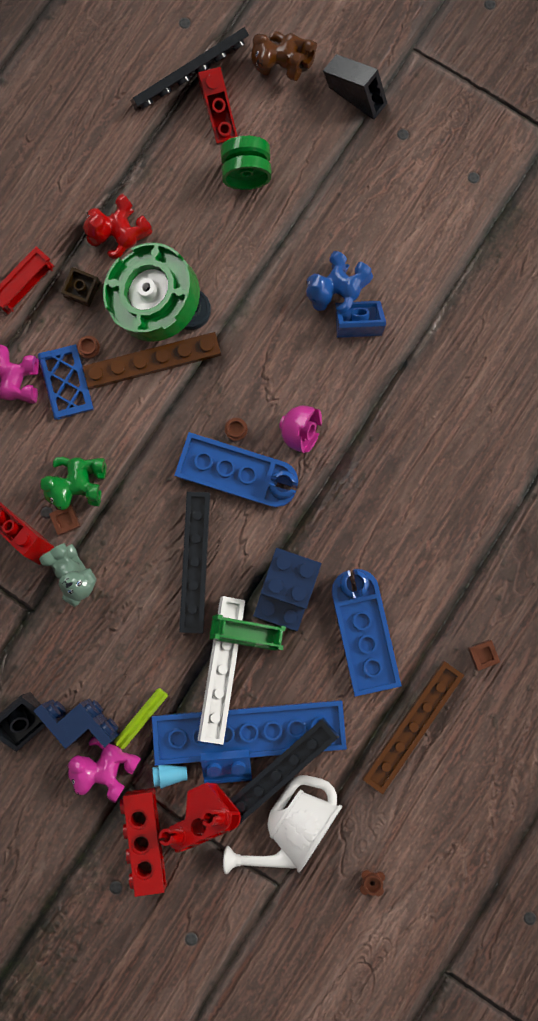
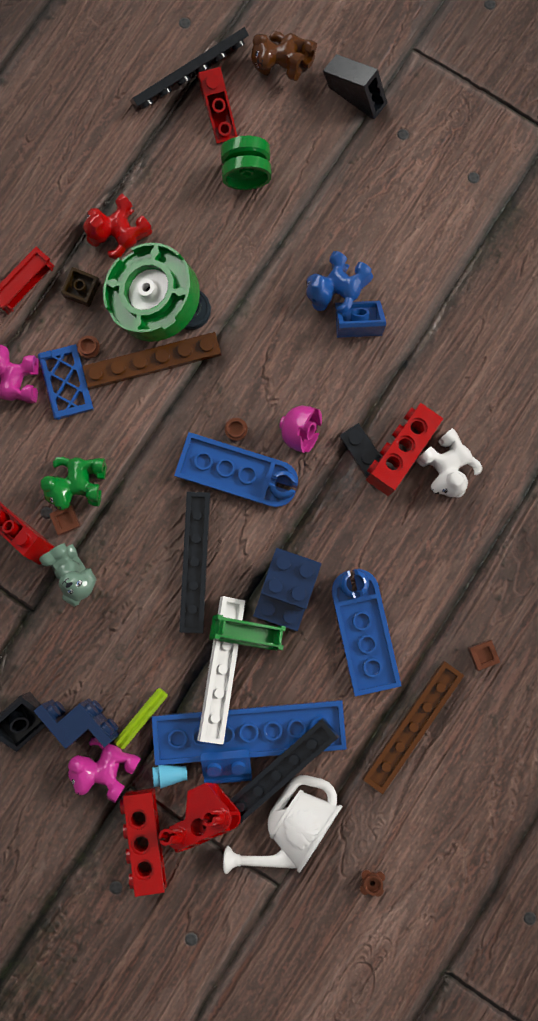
none -> black plate [339,423,390,489]
none -> red brick [366,403,443,496]
none -> white animal [416,428,483,498]

